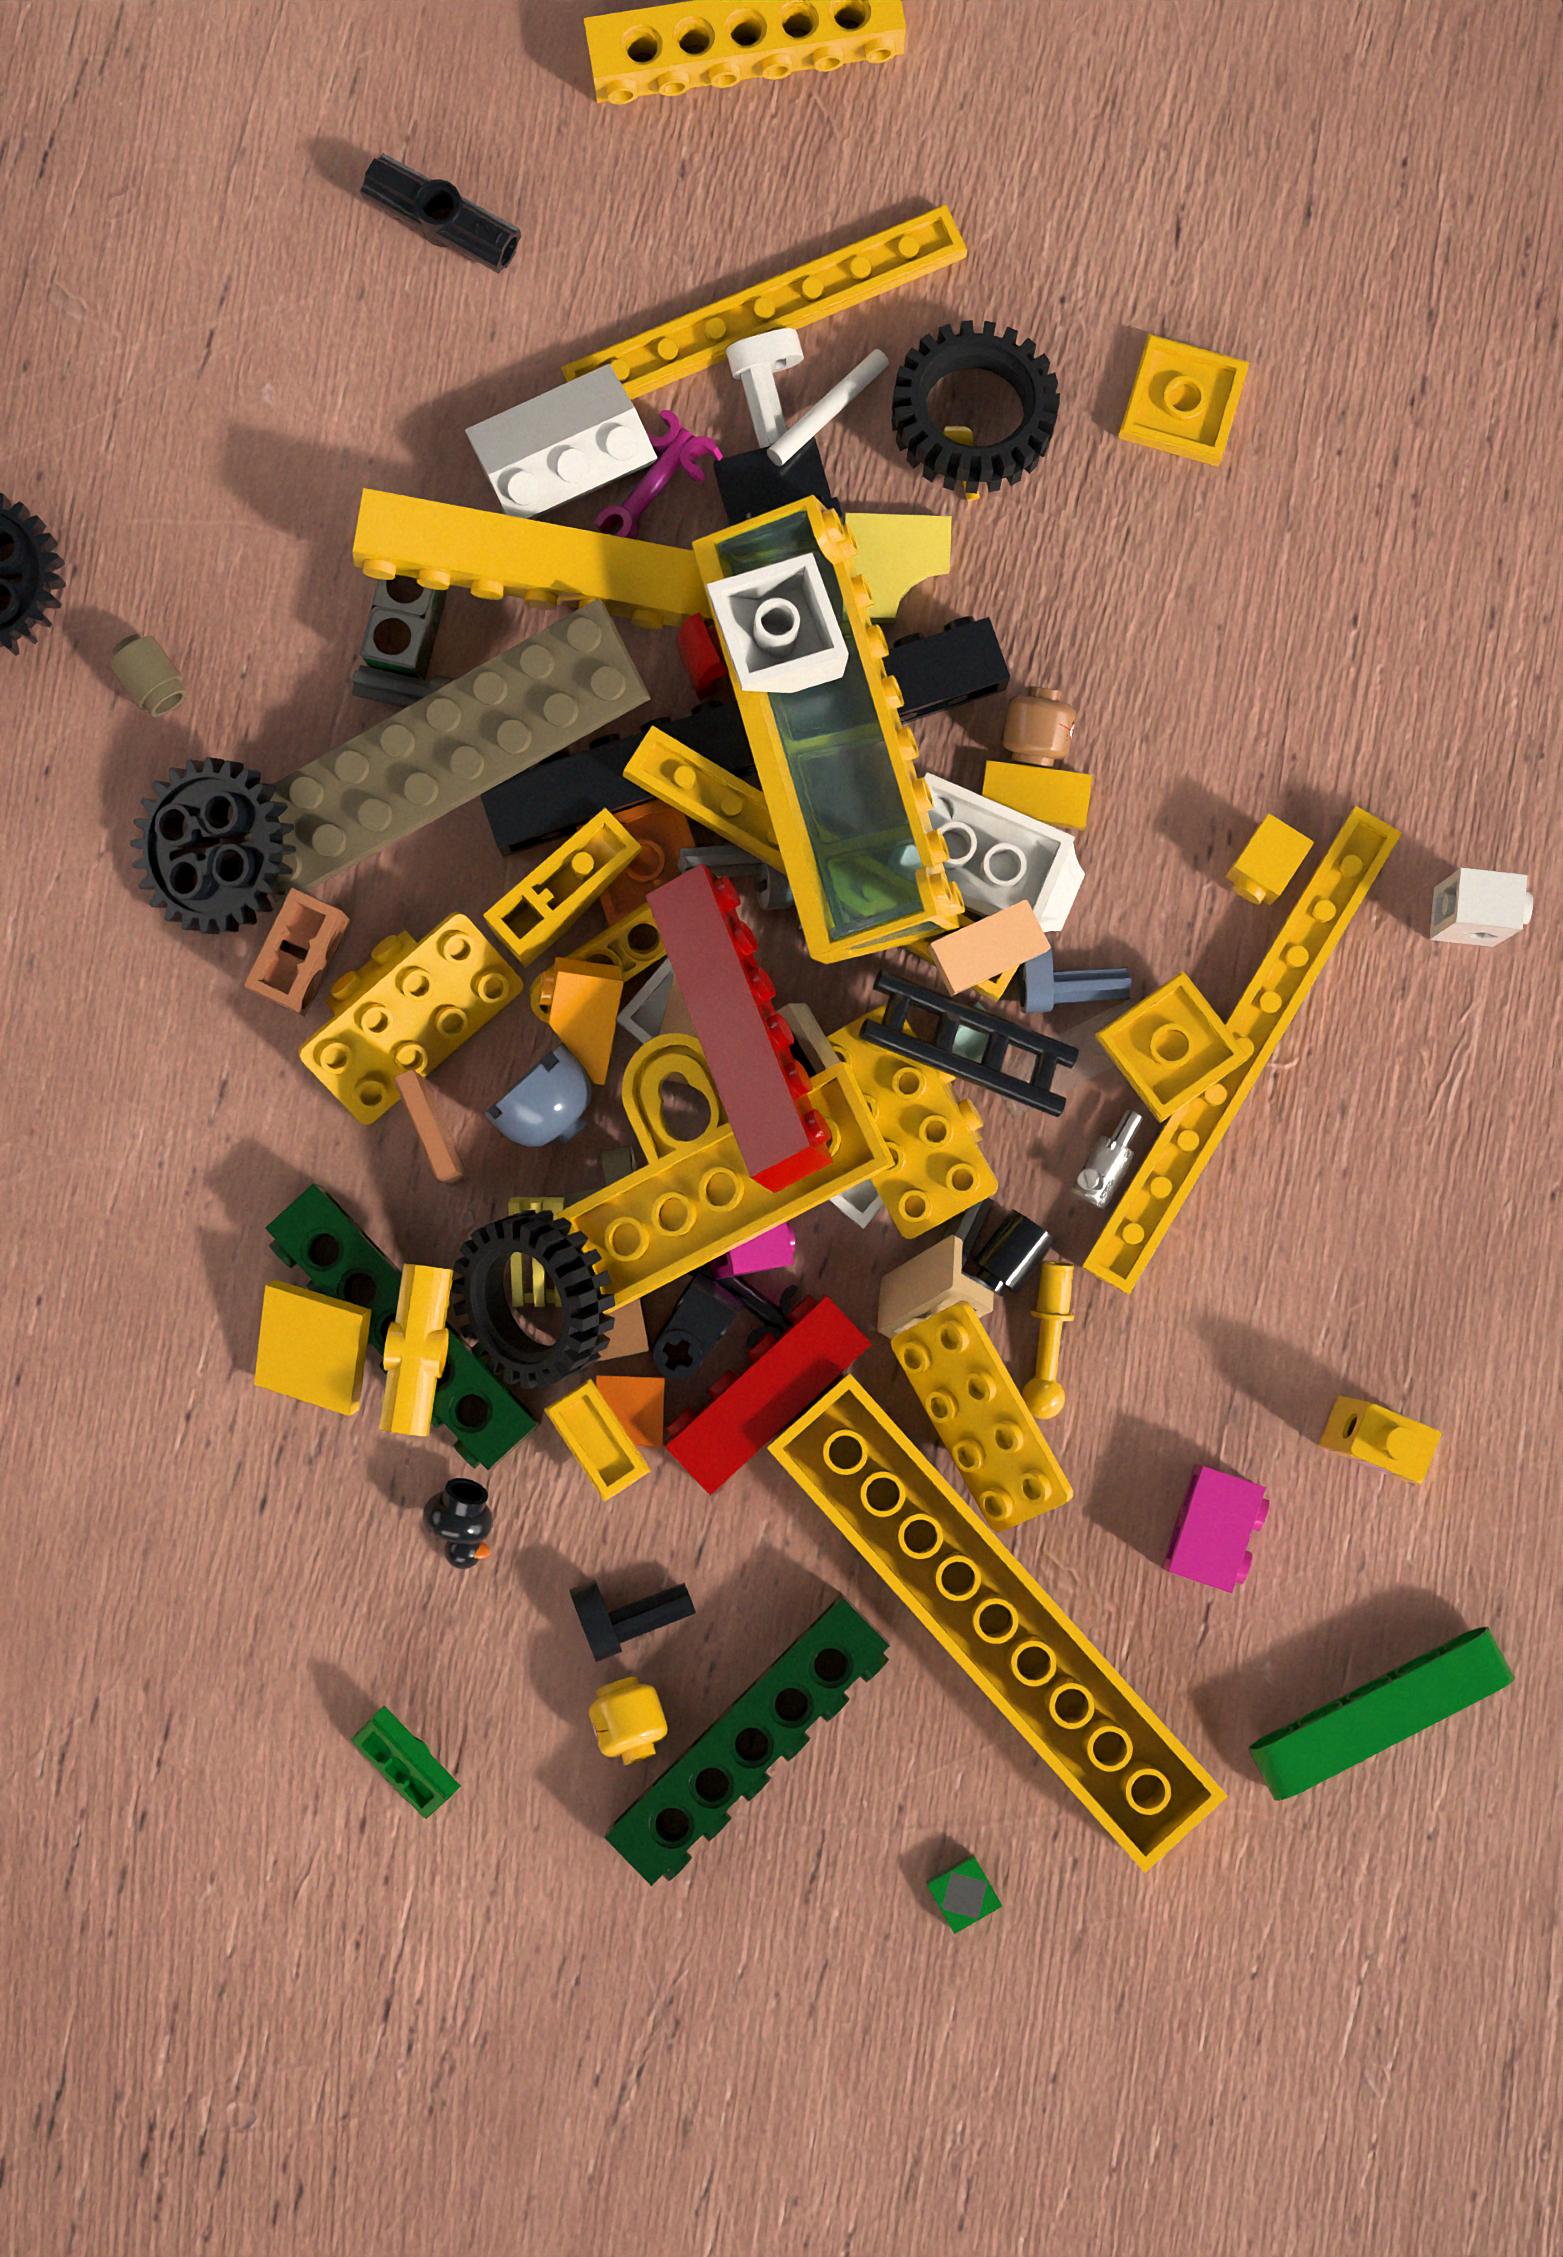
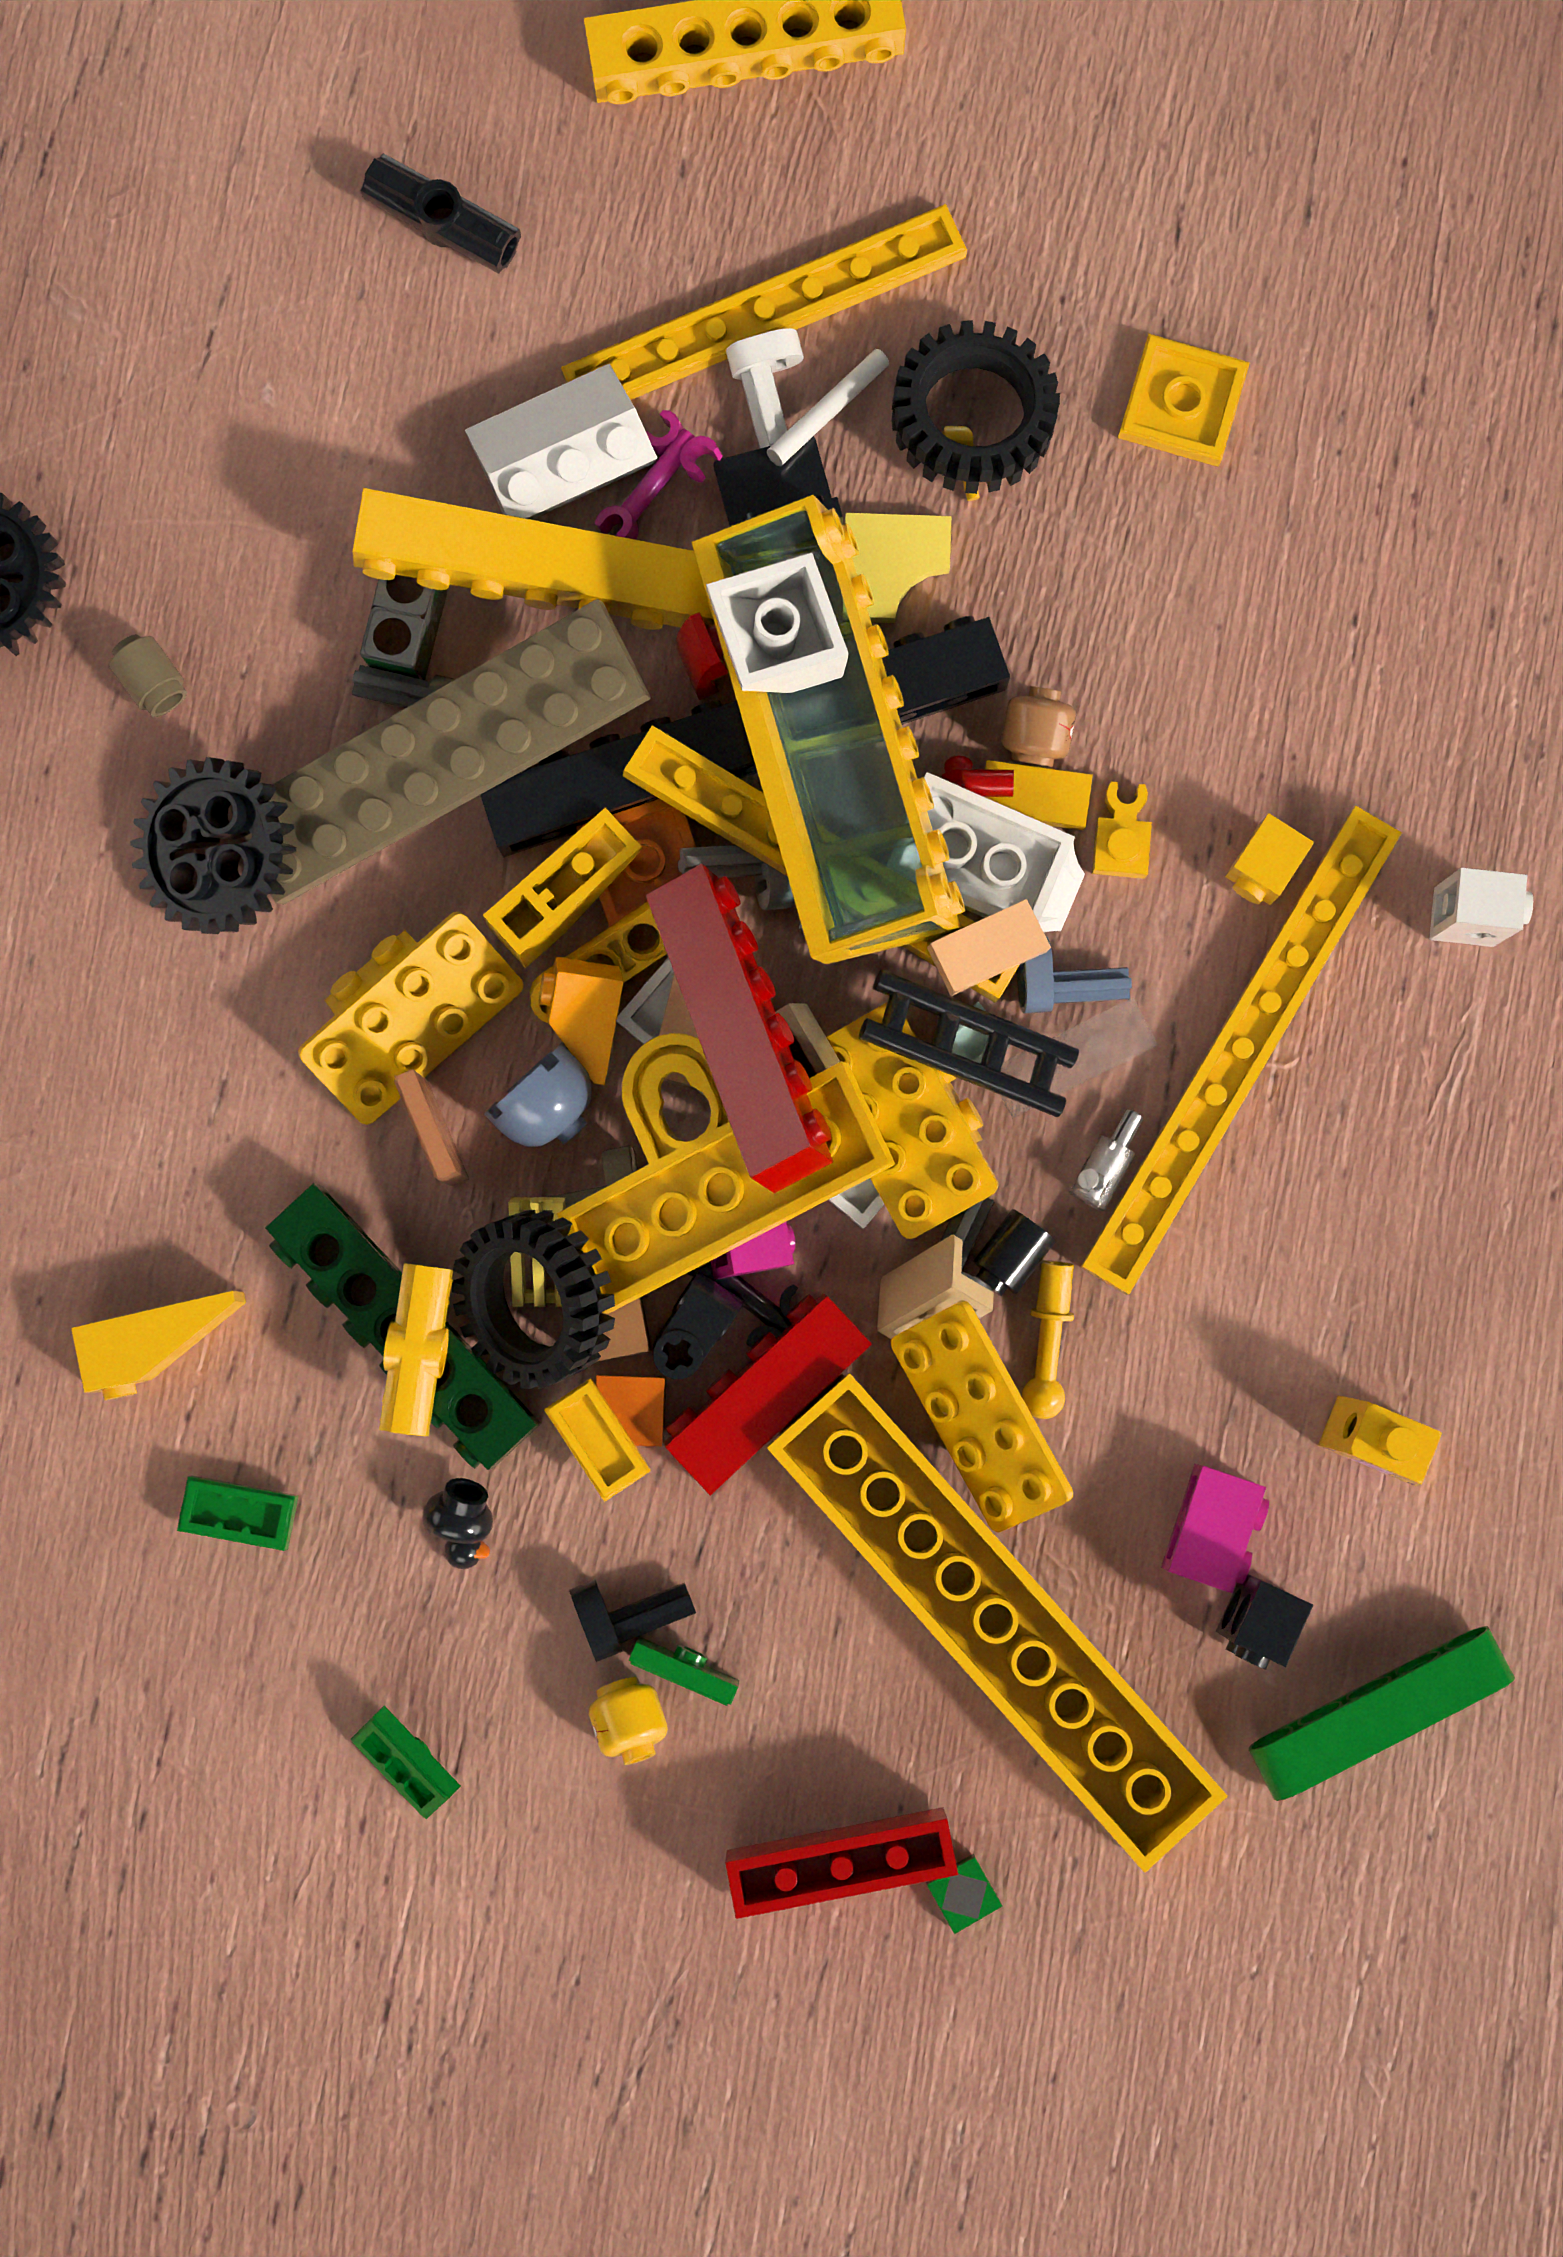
nougat brick [244,887,351,1017] -> none
yellow tile [254,1279,372,1416] -> none
dark green brick [604,1593,890,1886] -> none
yellow tile [1095,971,1249,1123] -> none
none -> yellow slope [71,1291,246,1401]
none -> green plate [177,1476,299,1551]
none -> green plate [628,1637,740,1706]
none -> red brick [725,1807,958,1919]
none -> red arm [941,755,1014,797]
none -> yellow plate [1092,781,1152,879]
none -> black brick [1216,1574,1313,1670]

